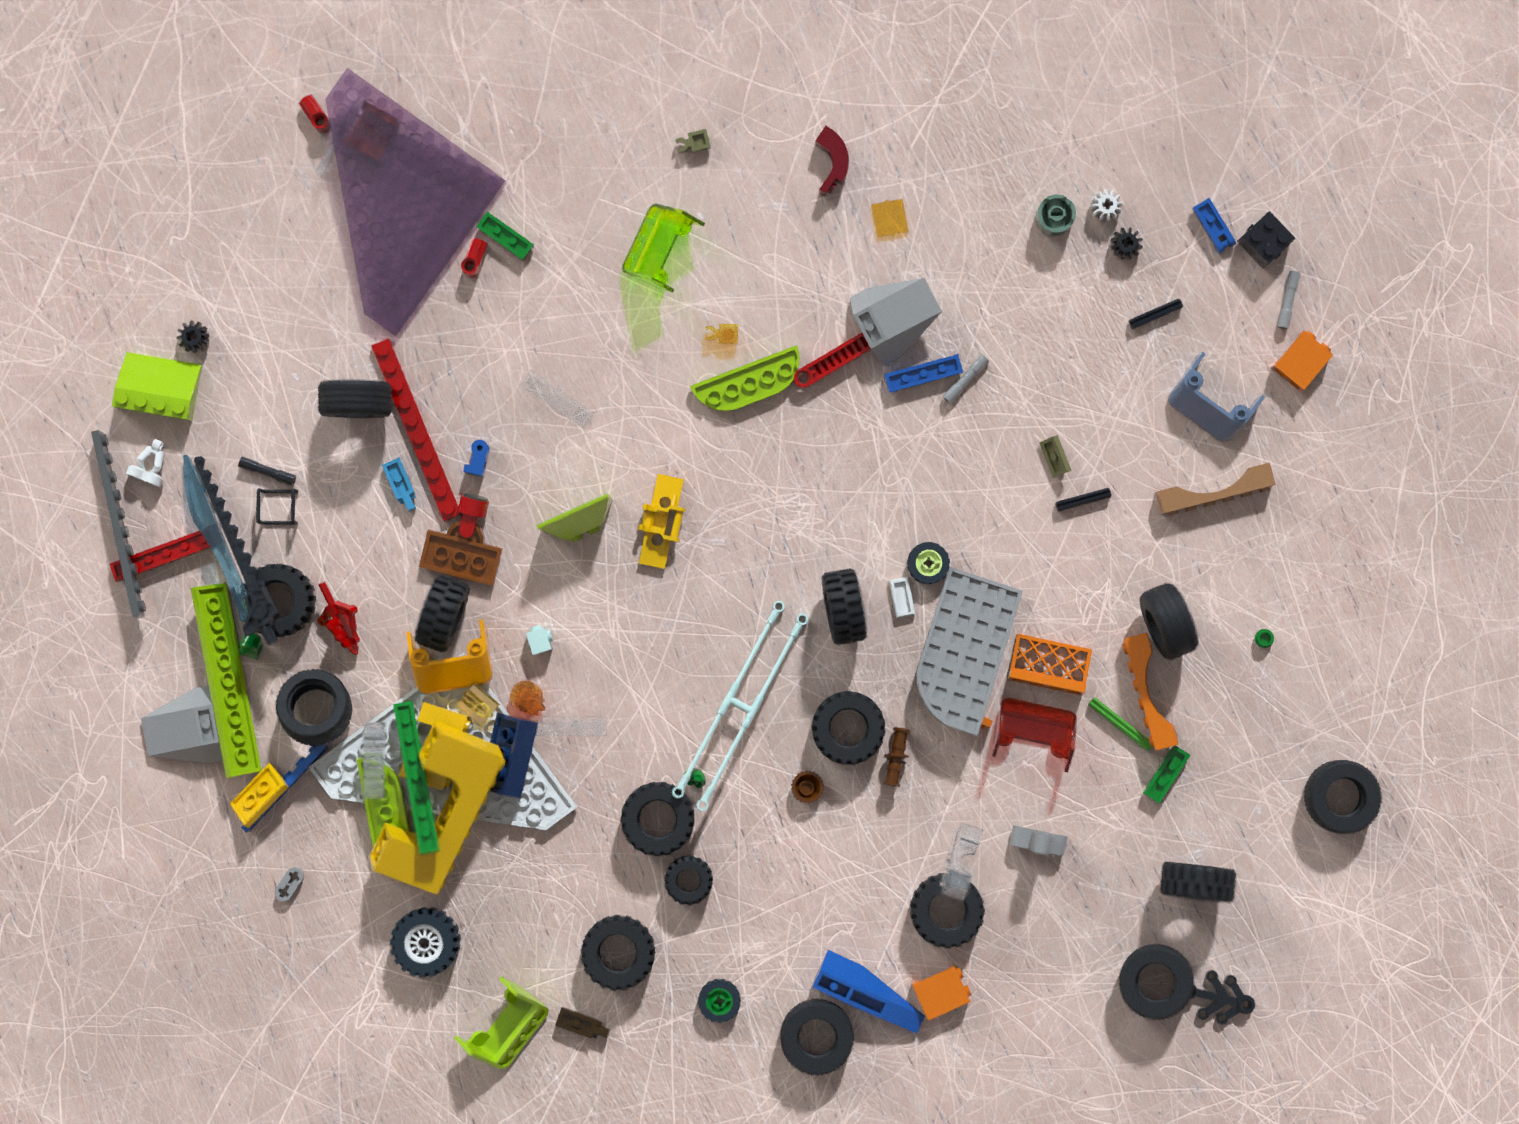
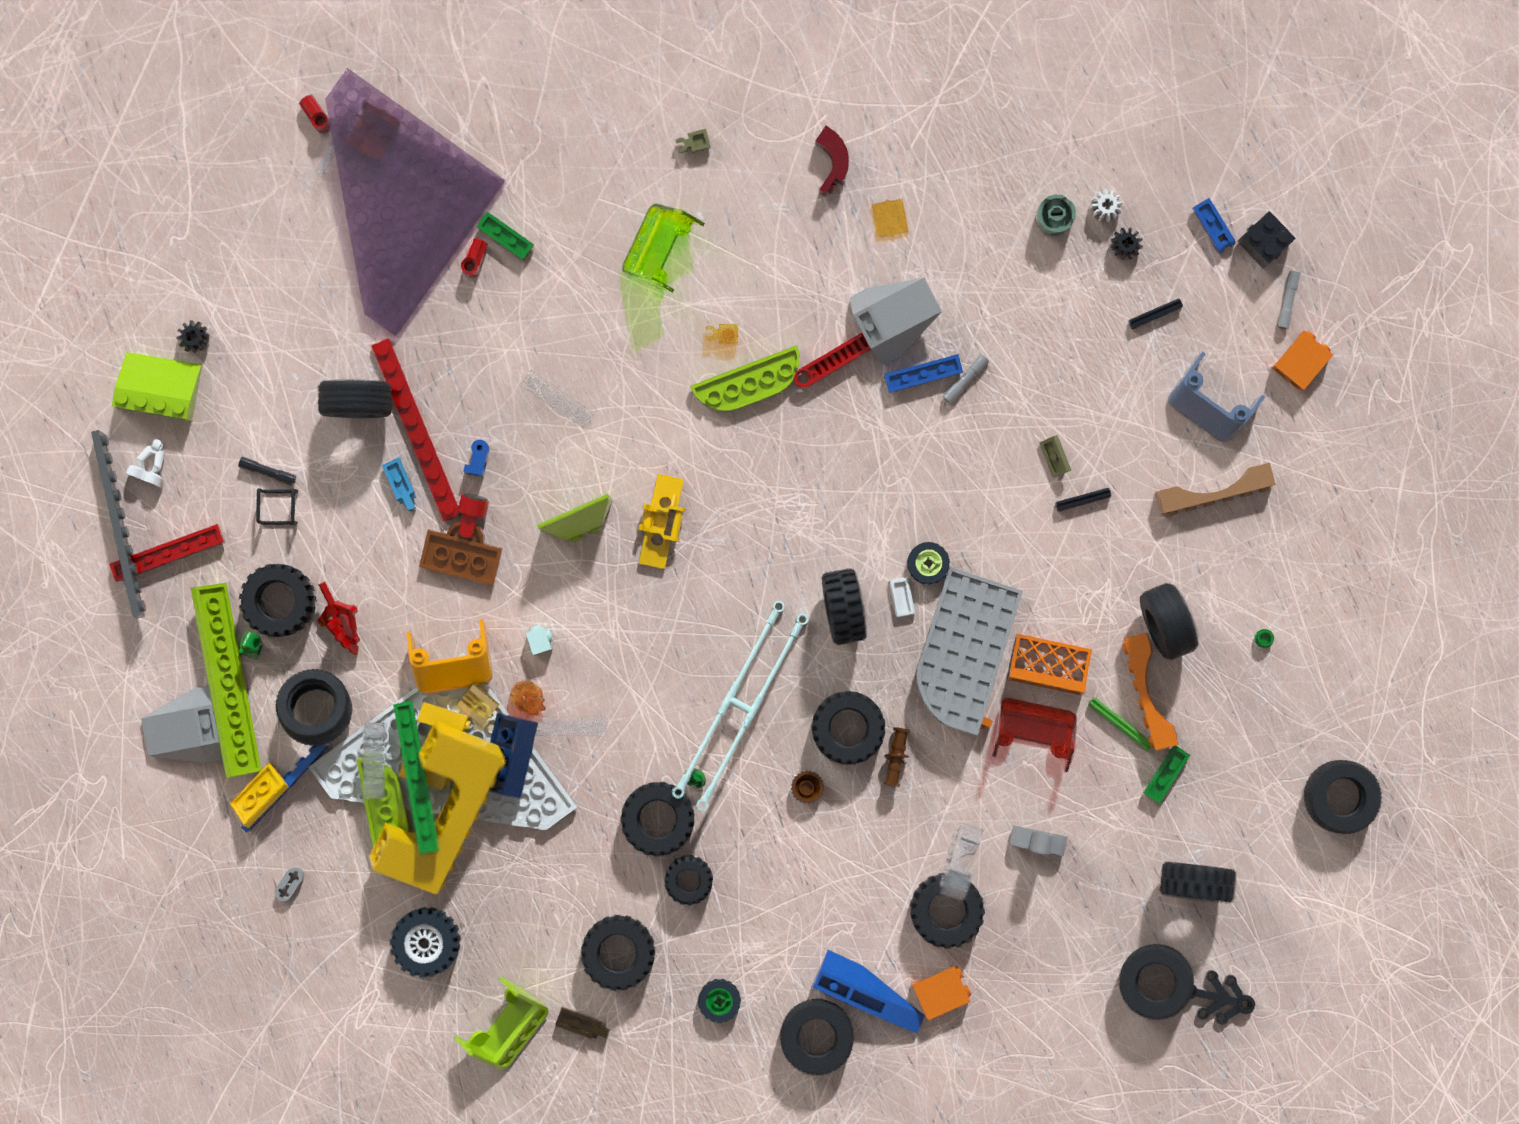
piece [183,455,279,647] -> none
black tyre [414,575,470,653] -> none

